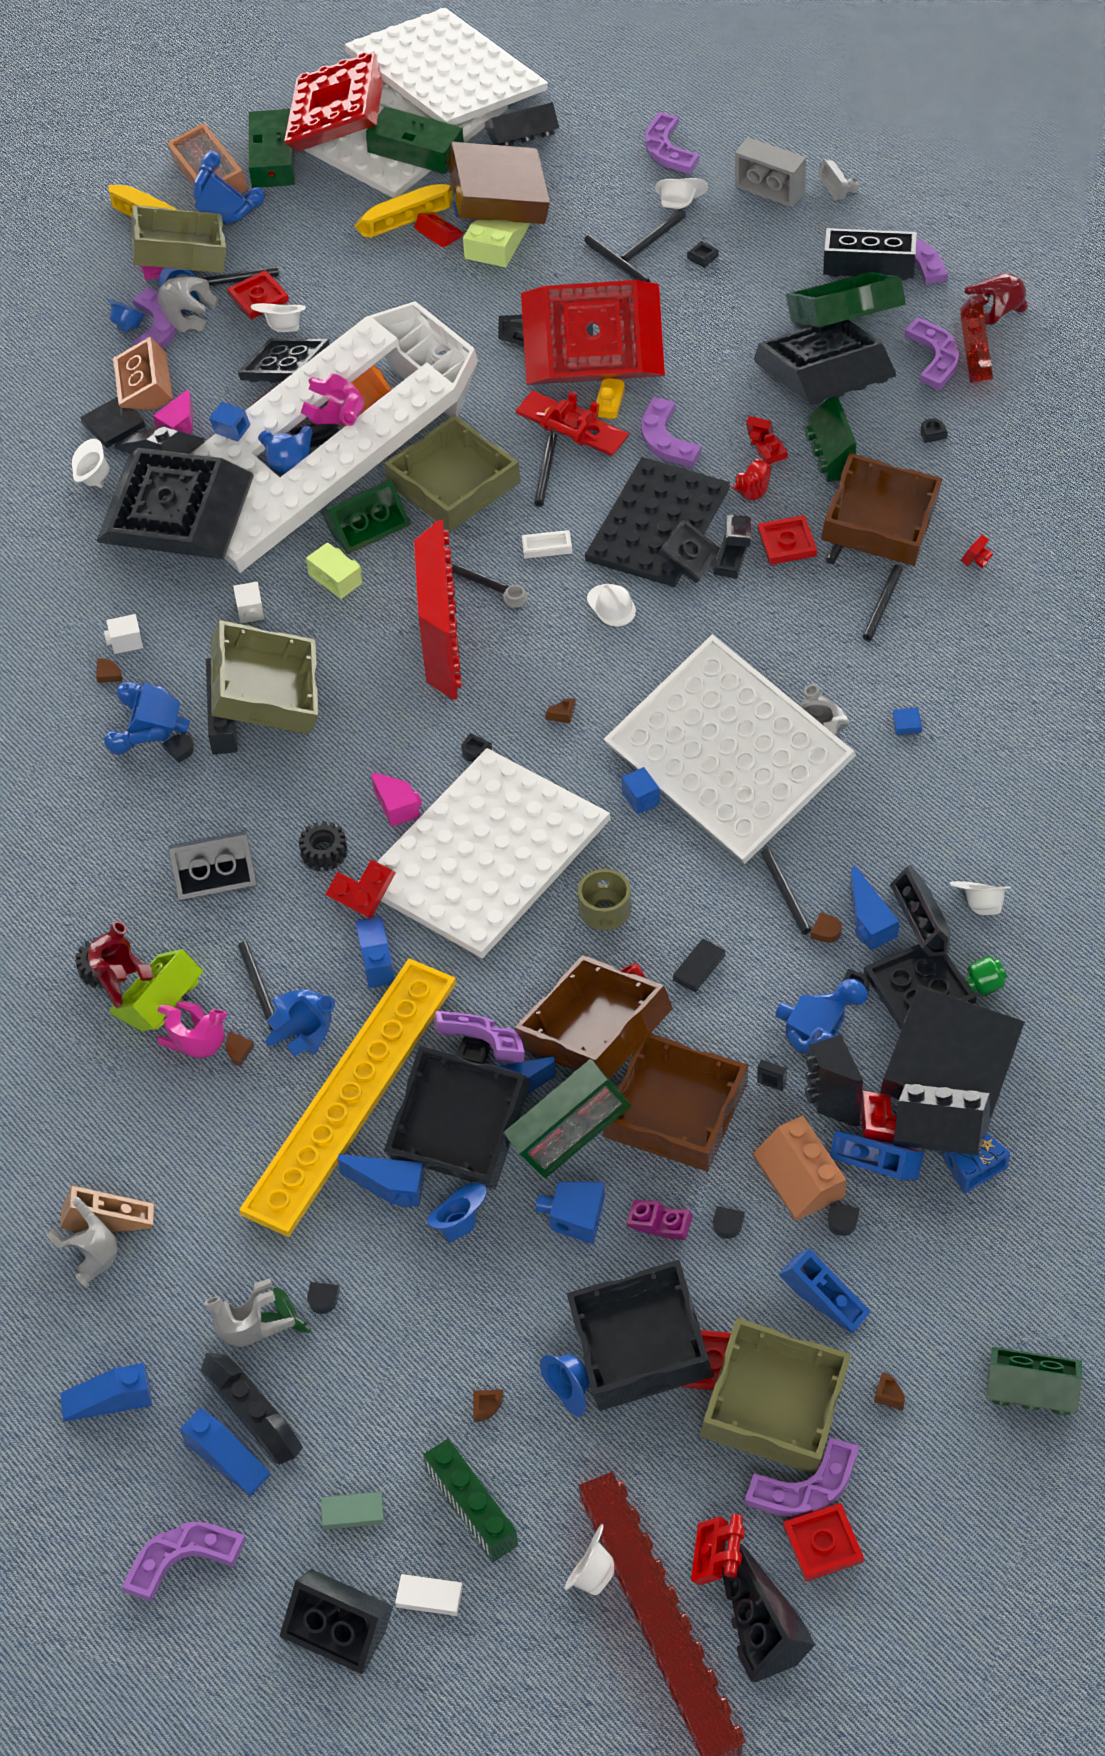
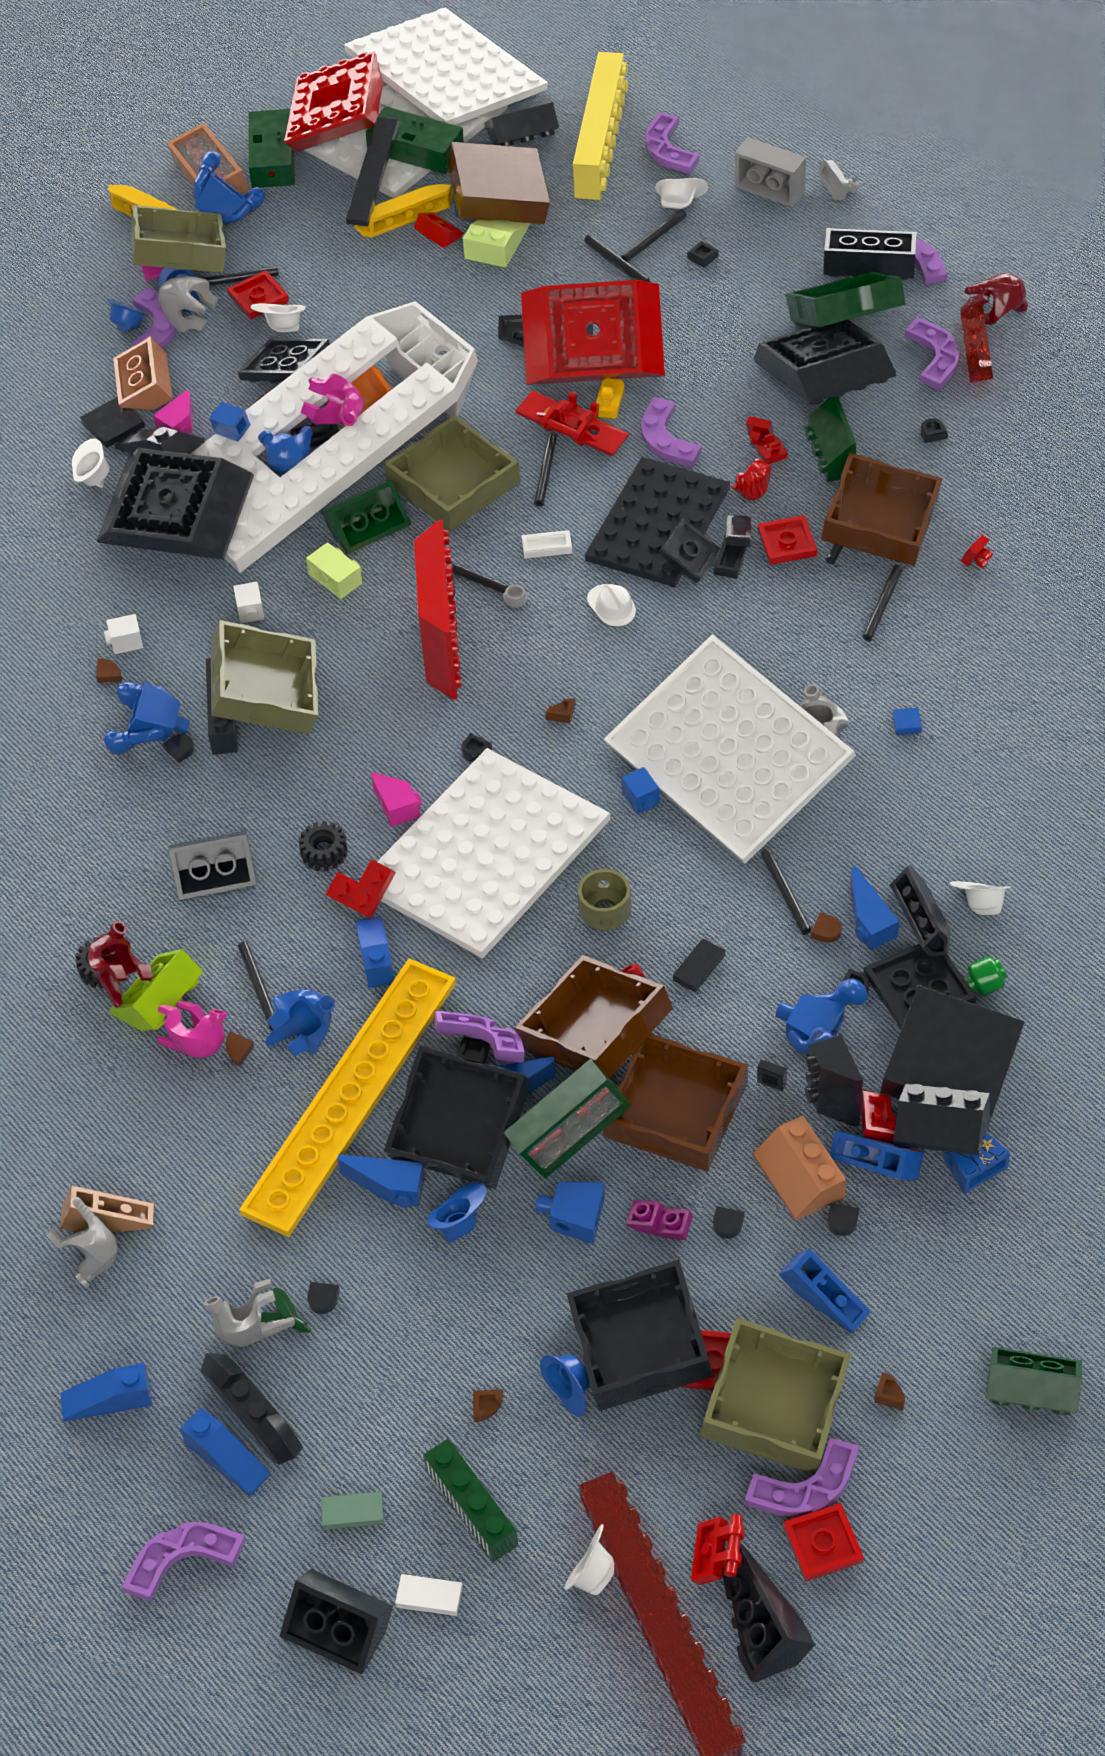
none -> black tile [346,117,399,226]
none -> light yellow brick [573,52,628,200]

